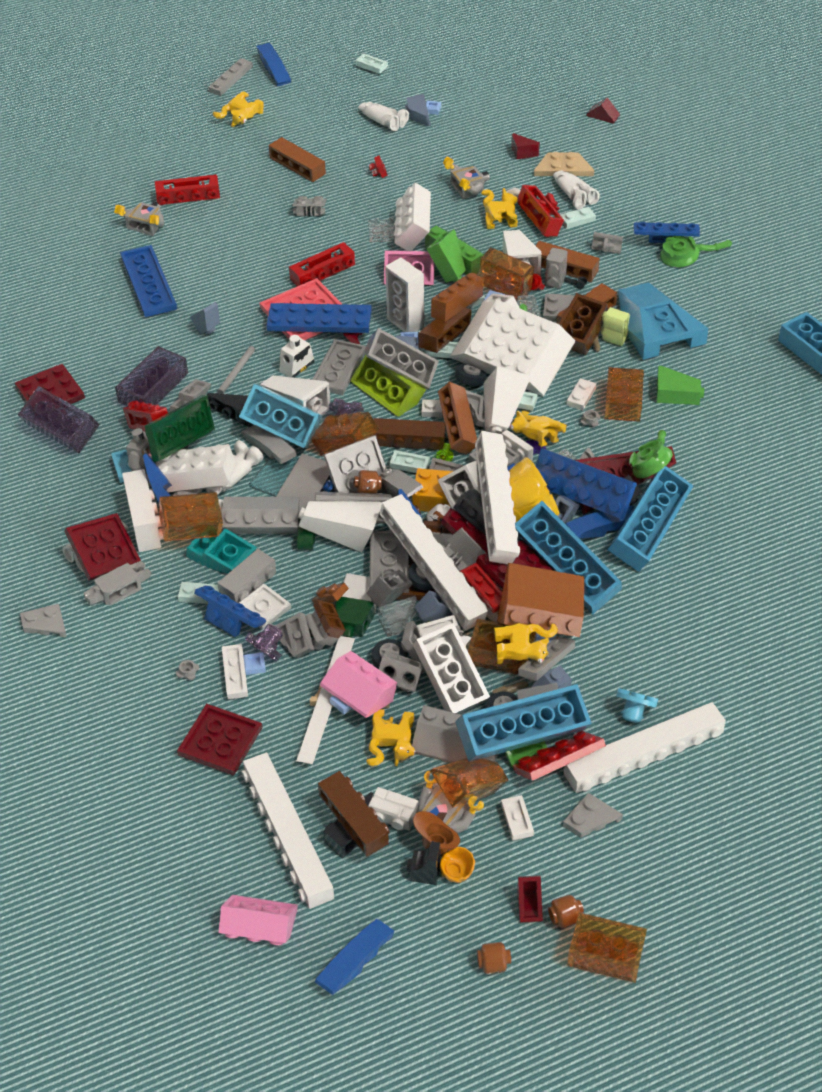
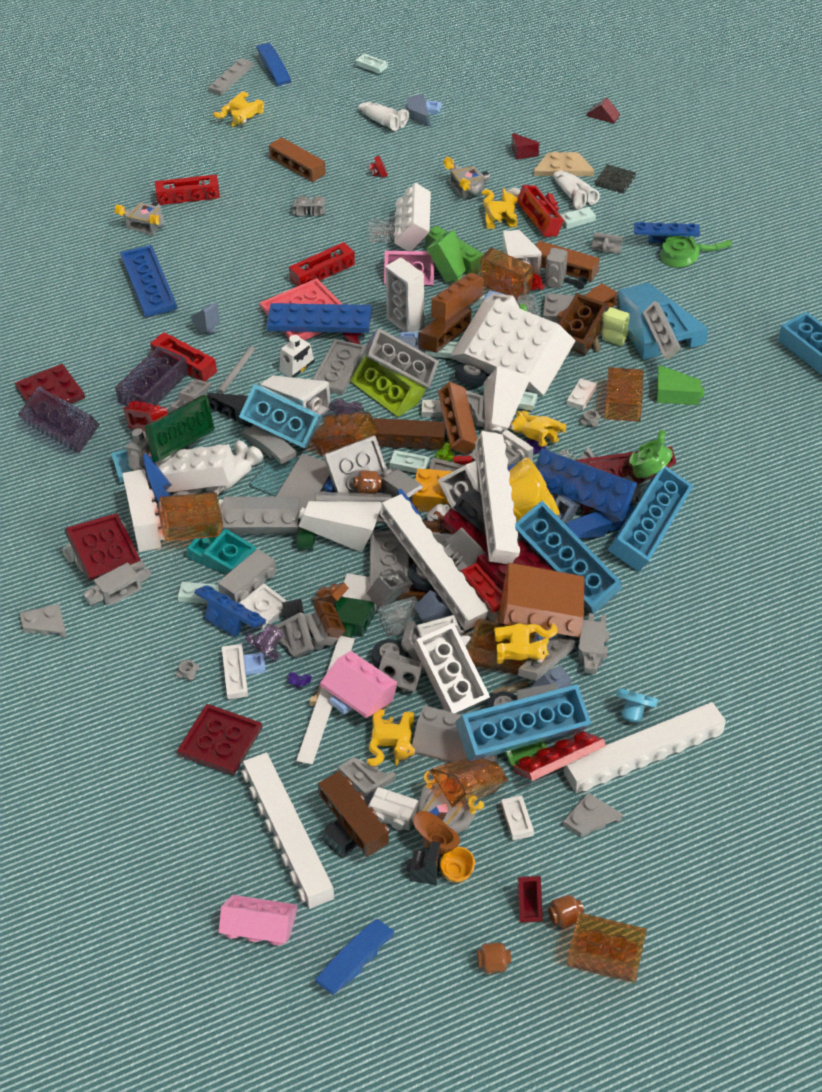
none -> red brick [150,332,217,382]
none -> black plate [281,598,304,620]
none -> dark purple piece [288,672,312,688]
none -> light grey wing [337,757,396,796]
none -> red plate [453,456,472,466]
none -> light grey hinge [578,613,610,674]
none -> clear smoke tile [595,164,636,194]
none -> light grey plate [643,301,681,360]

